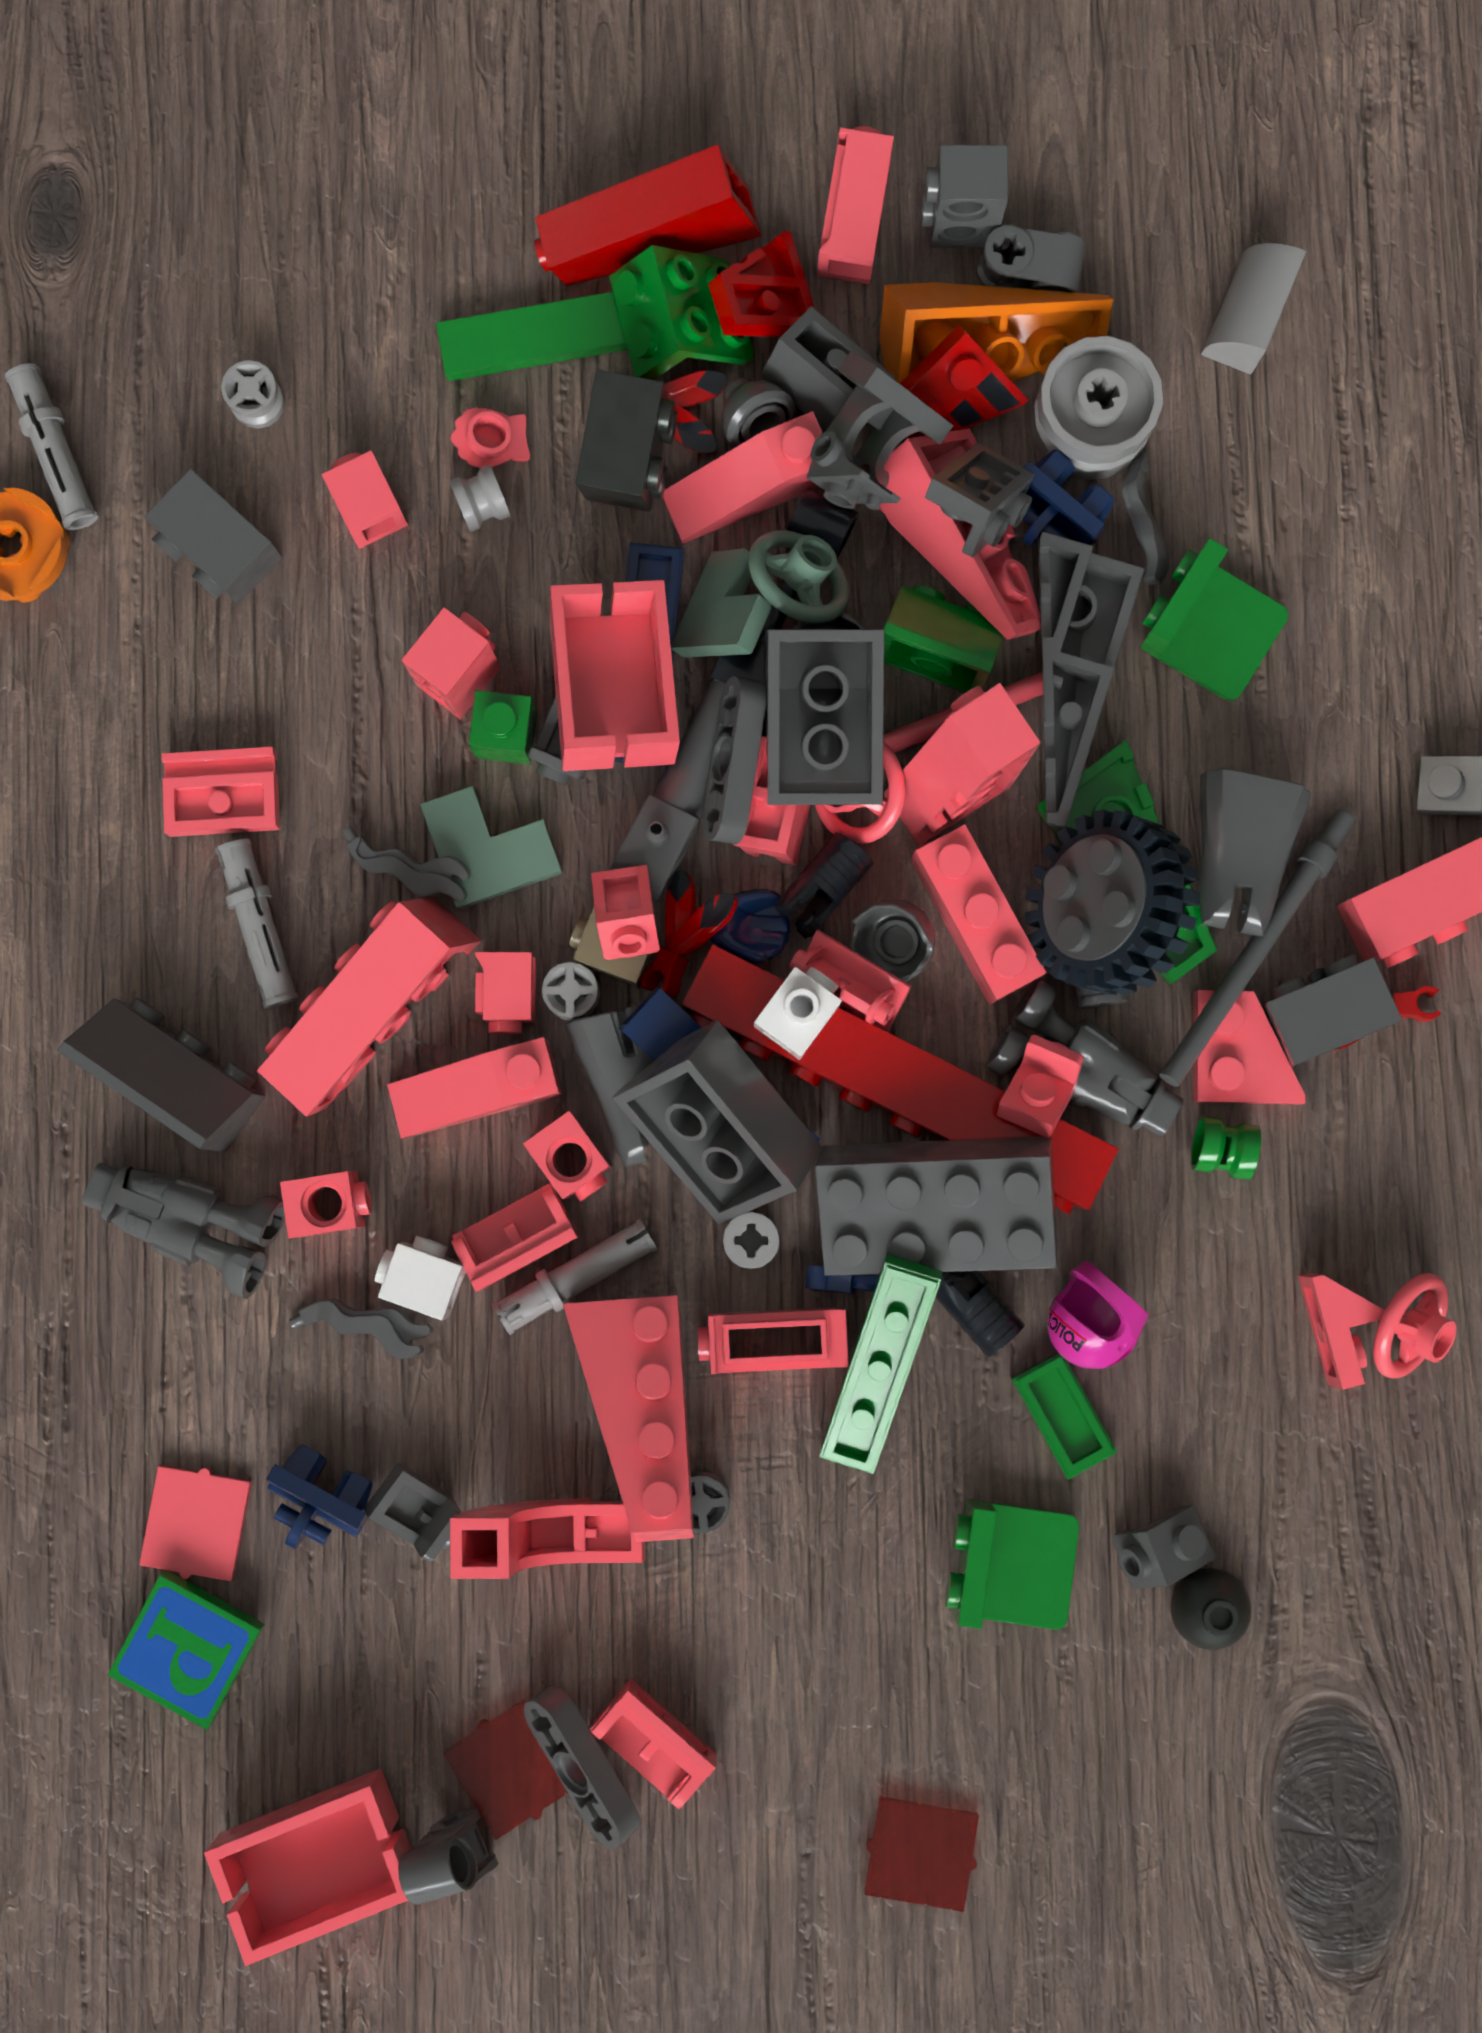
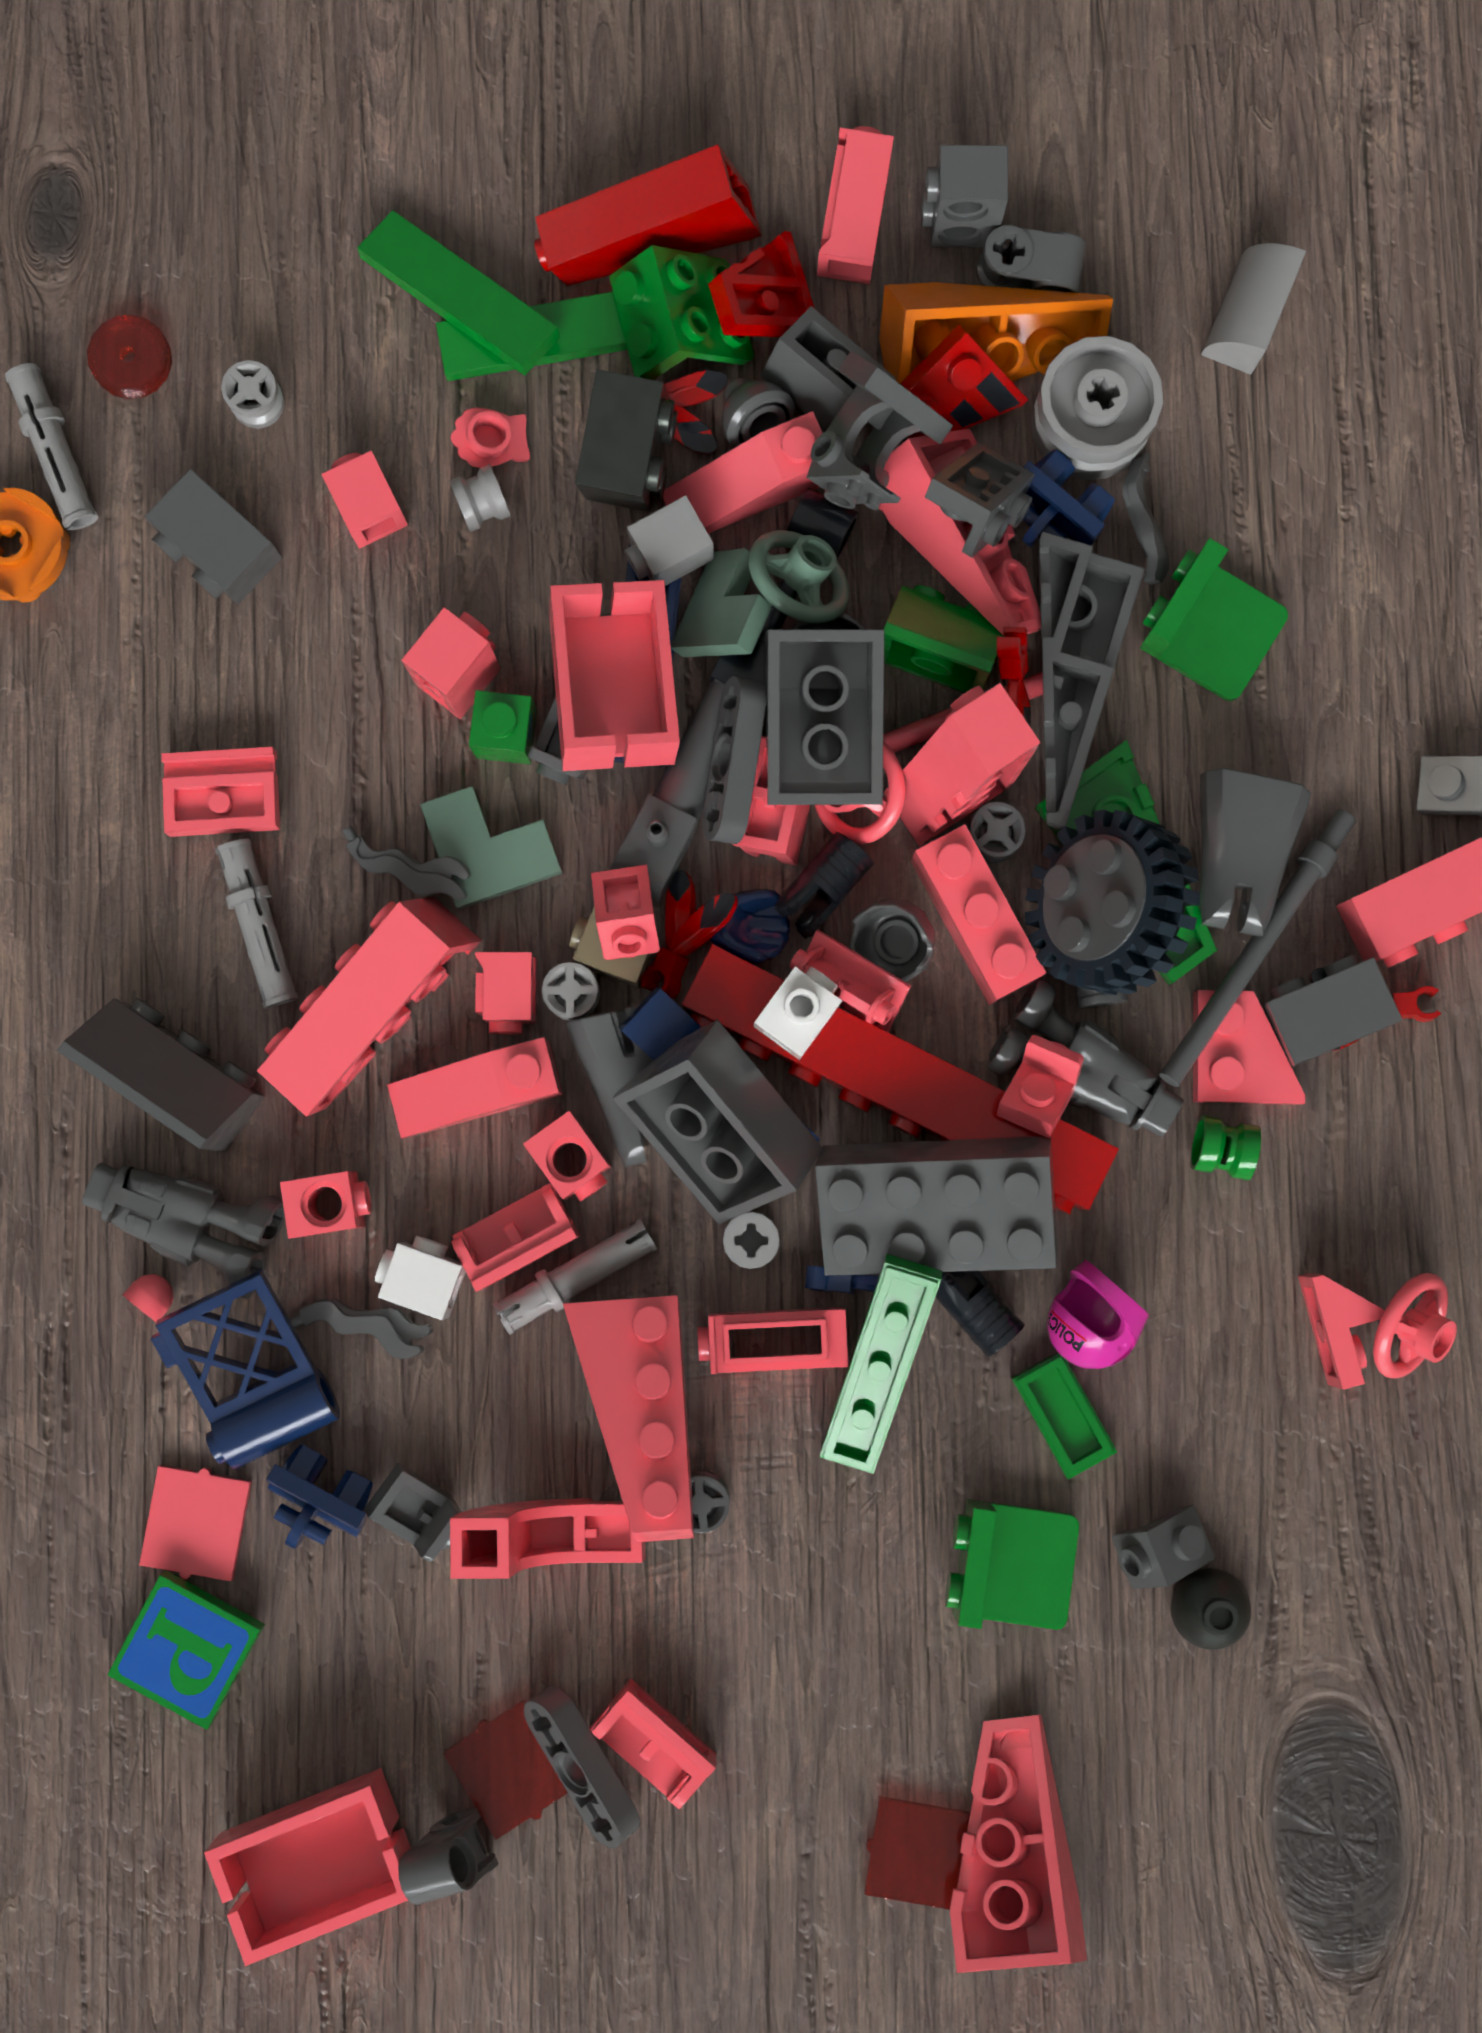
none -> clear red piece [87,315,172,399]
none -> coral hinge [122,1274,173,1322]
none -> dark blue piece [151,1269,340,1469]
none -> green tile [357,210,560,376]
none -> light grey brick [624,495,714,586]
none -> coral wedge [950,1715,1087,1973]
none -> dark grey wheel [967,802,1026,864]
none -> red piece [997,627,1031,726]

